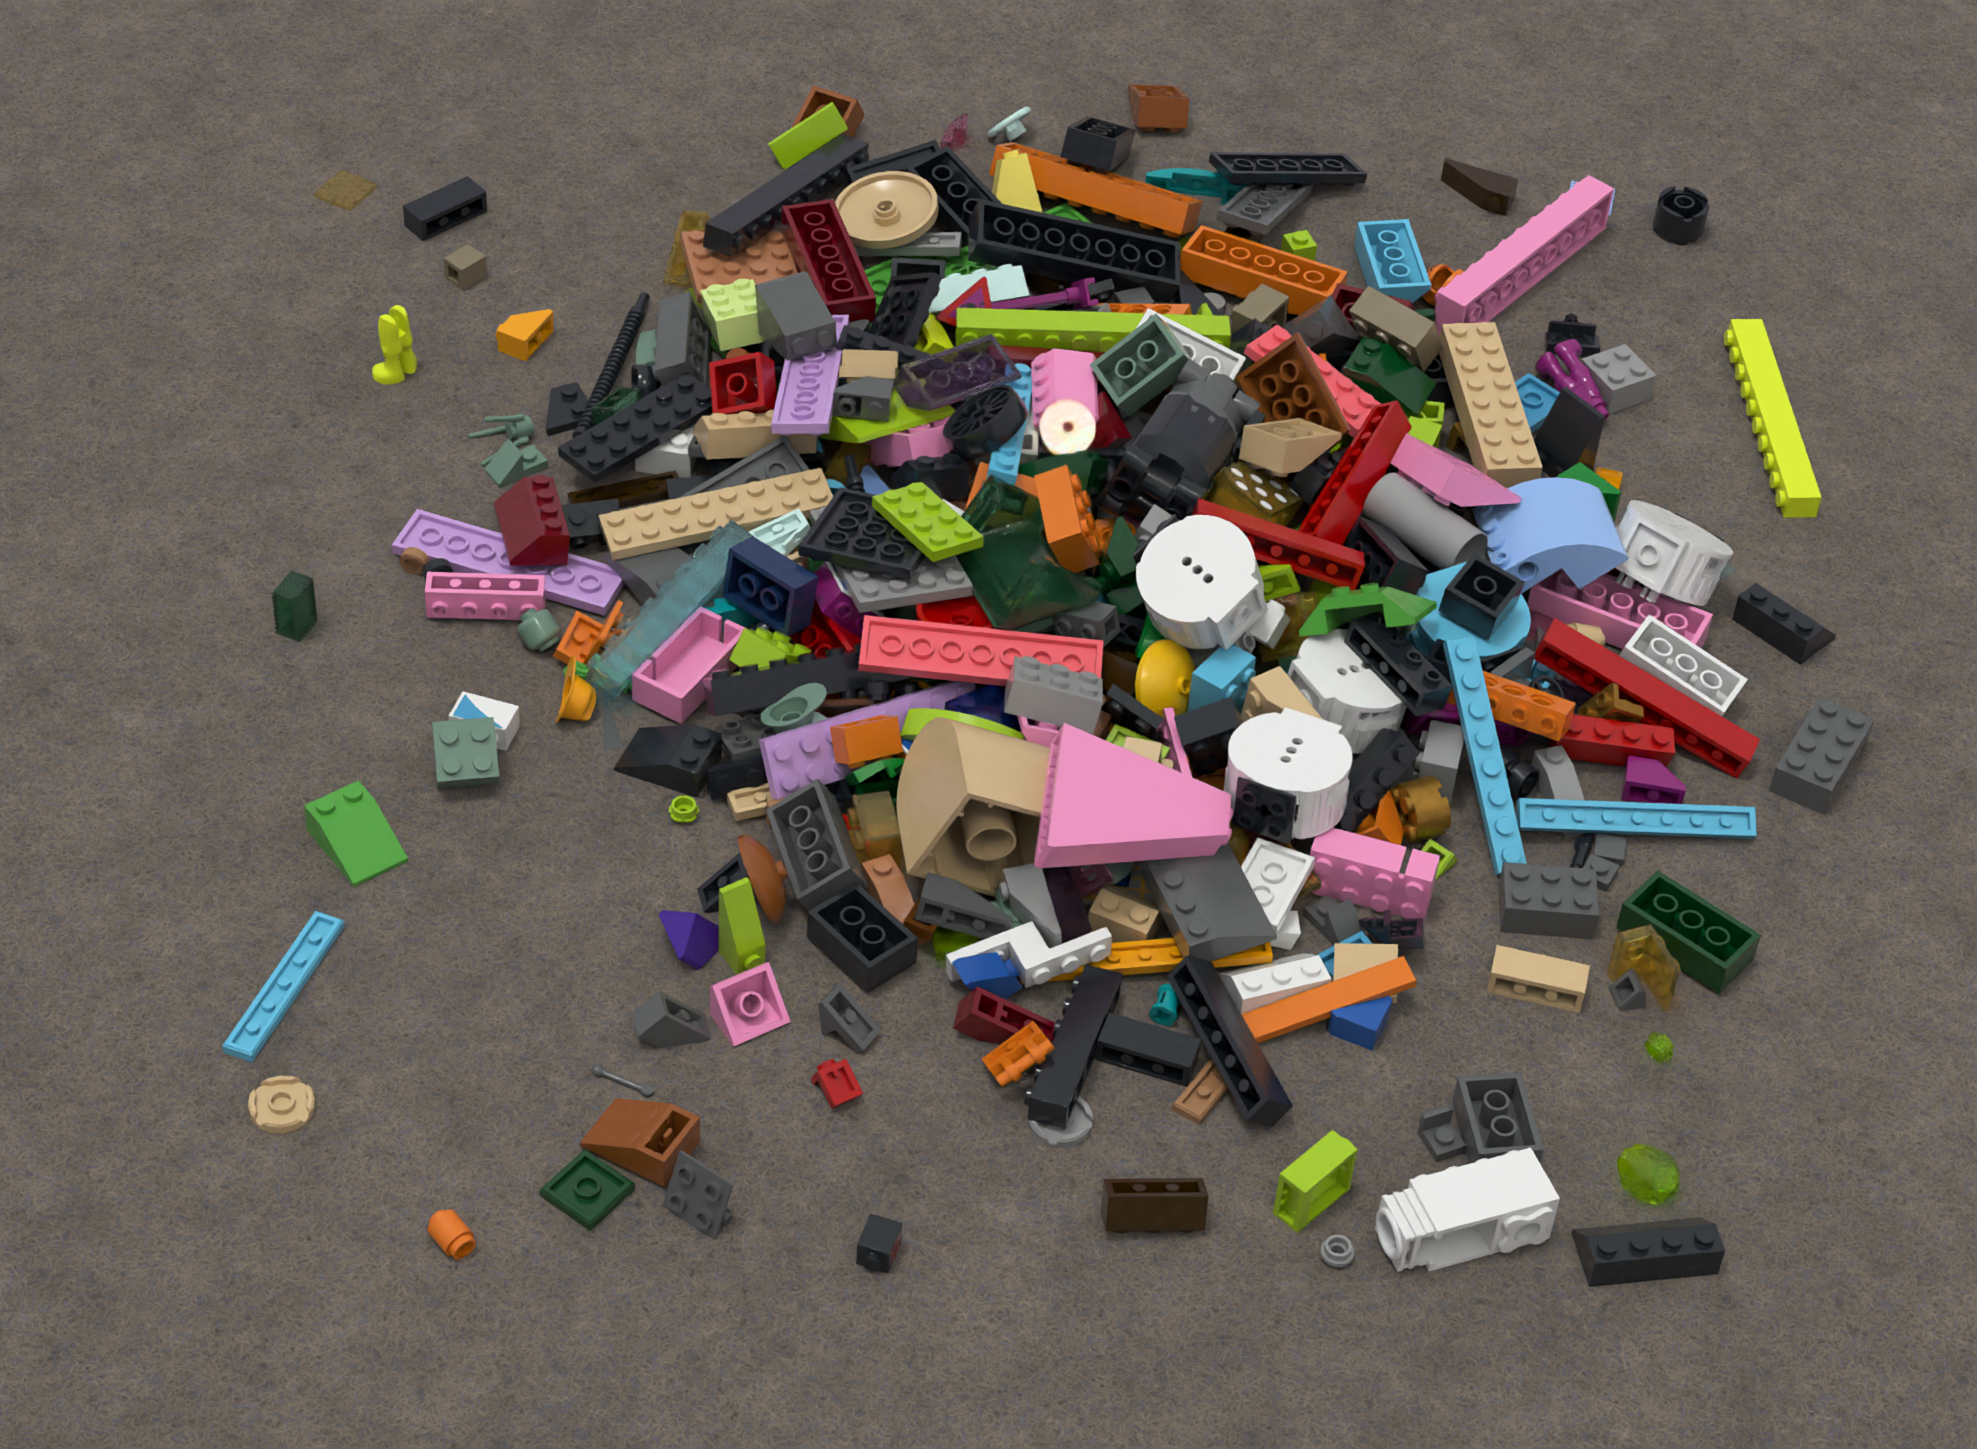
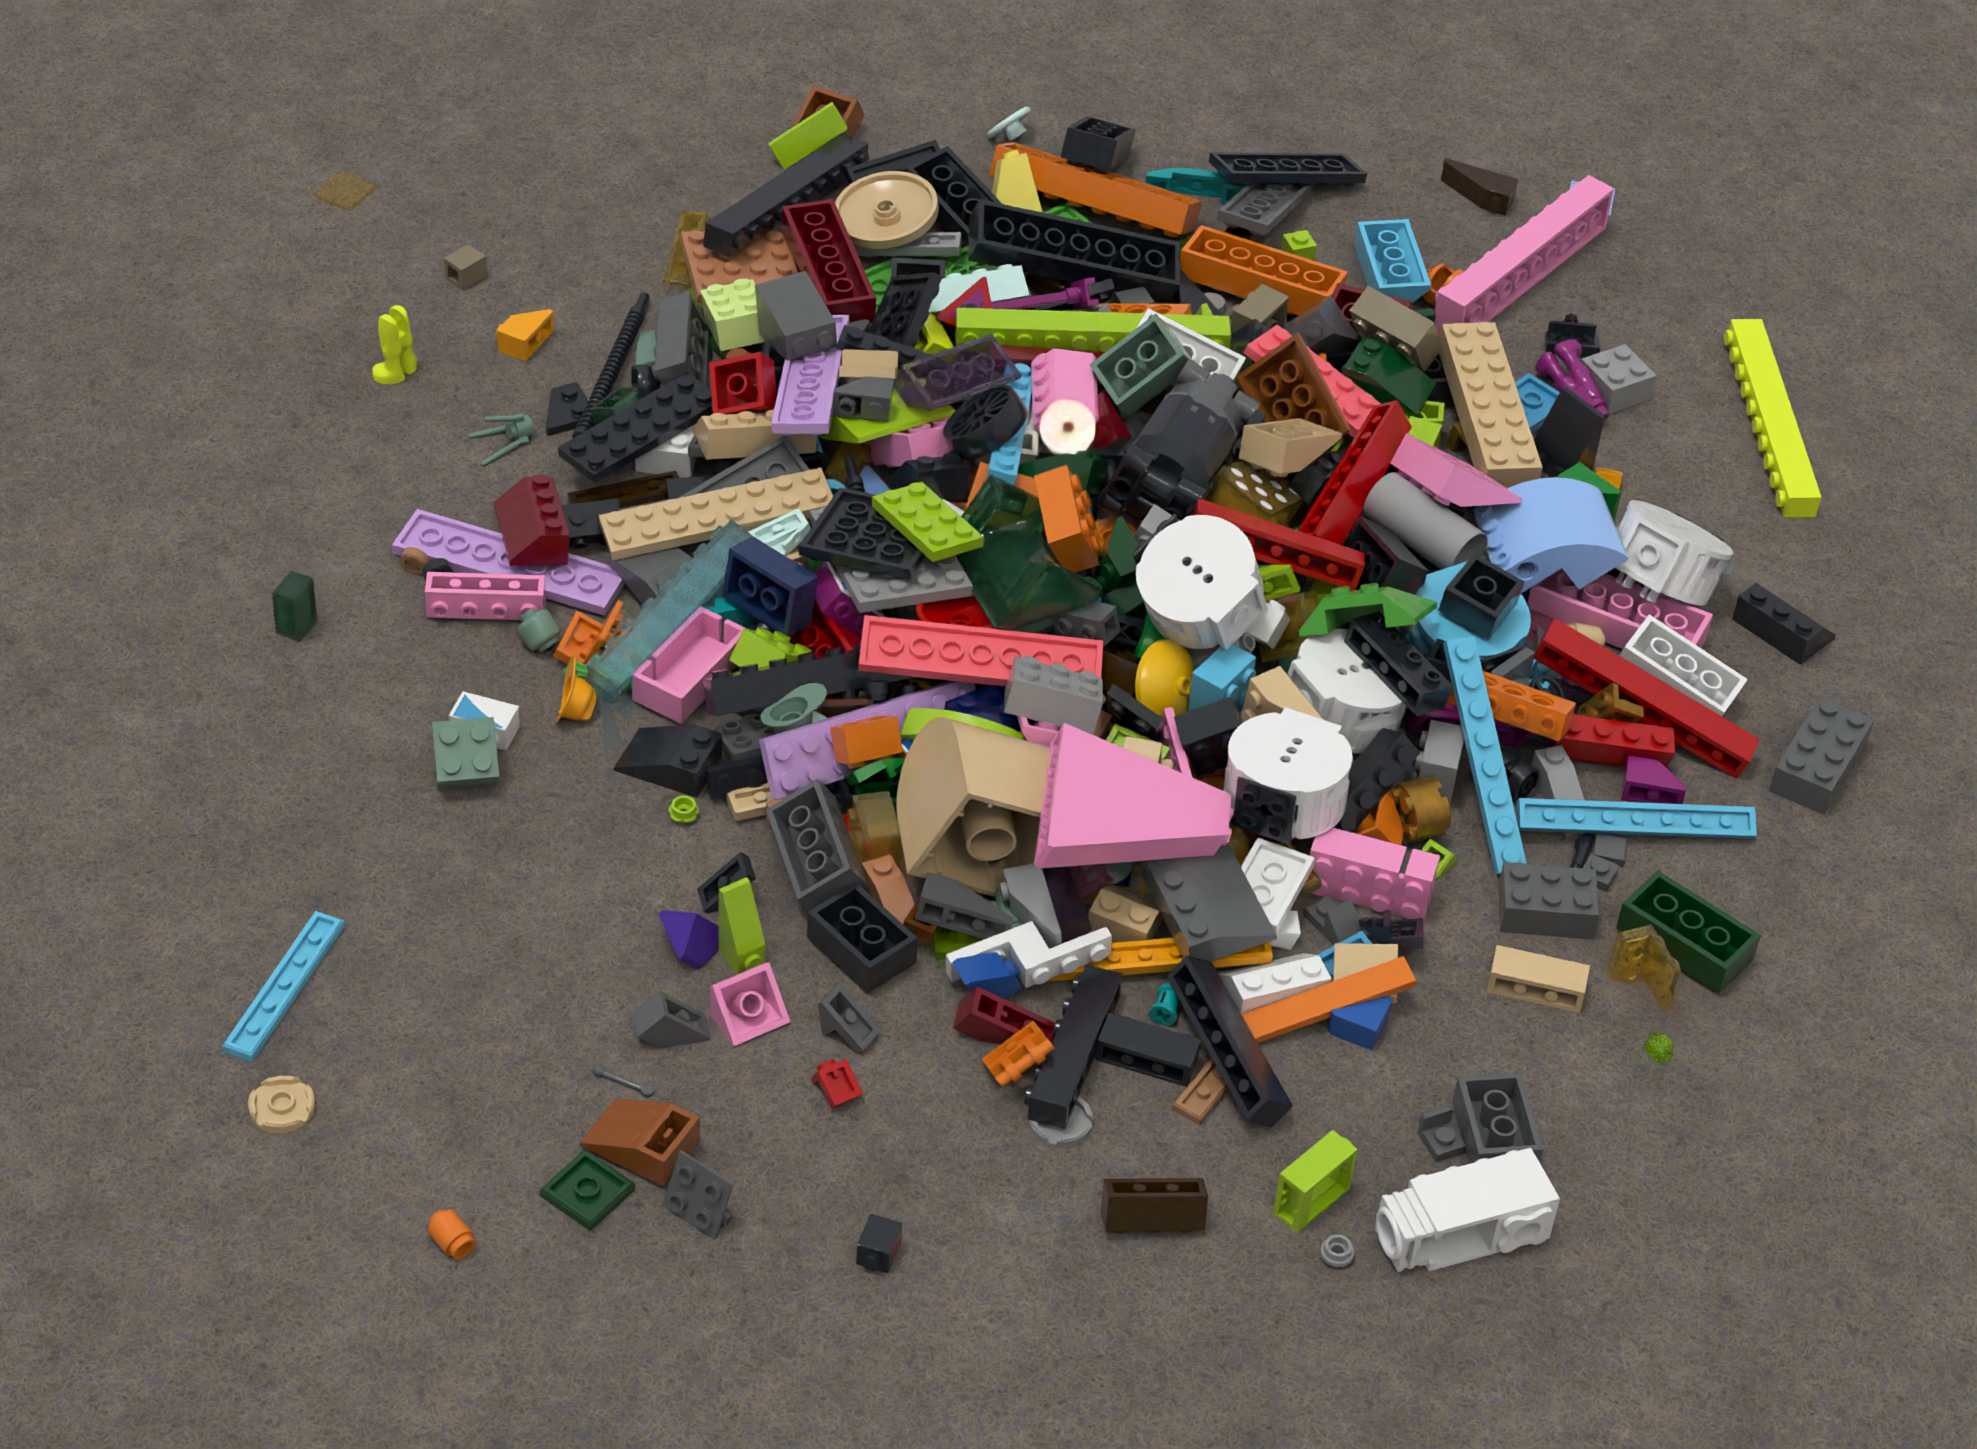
bright green slope [304,780,408,887] -> none
black brick [403,176,487,241] -> none
sand green slope [485,439,548,488] -> none
dark orange dish [738,834,789,924] -> none
clear pink slope [940,113,968,151] -> none
dark orange slope [1128,84,1189,132] -> none
black slope [1571,1217,1725,1287] -> none
dark grey slope [1609,968,1646,1011] -> none
clear neon green hair [1617,1143,1680,1205] -> none
black brick [1653,186,1710,246] -> none

